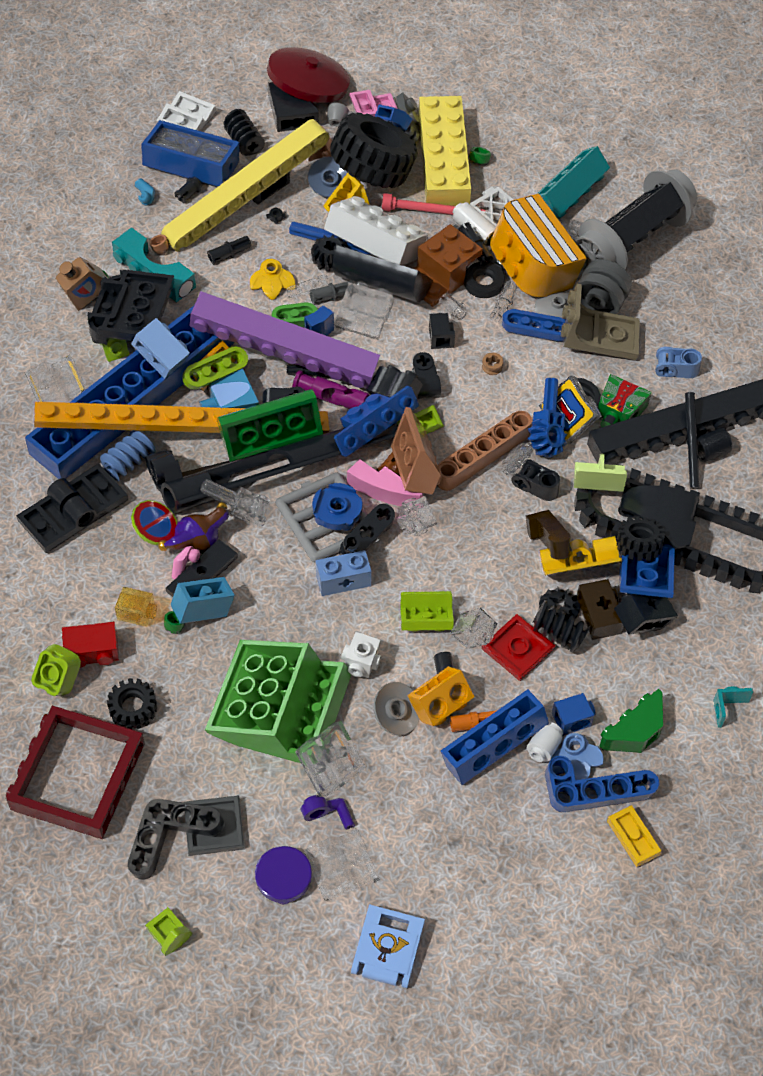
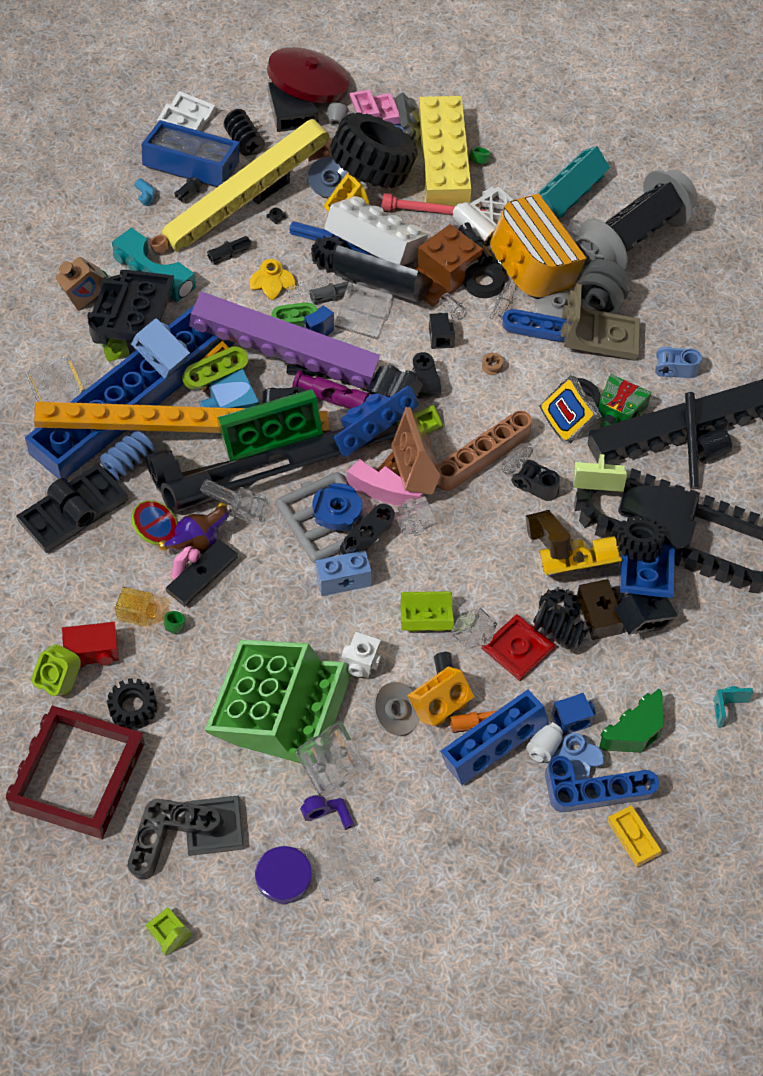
dark azure brick [170,577,235,624] -> none
light blue container [351,904,425,988] -> none
blue piece [375,104,413,130] -> none
blue gear [527,378,568,458] -> none

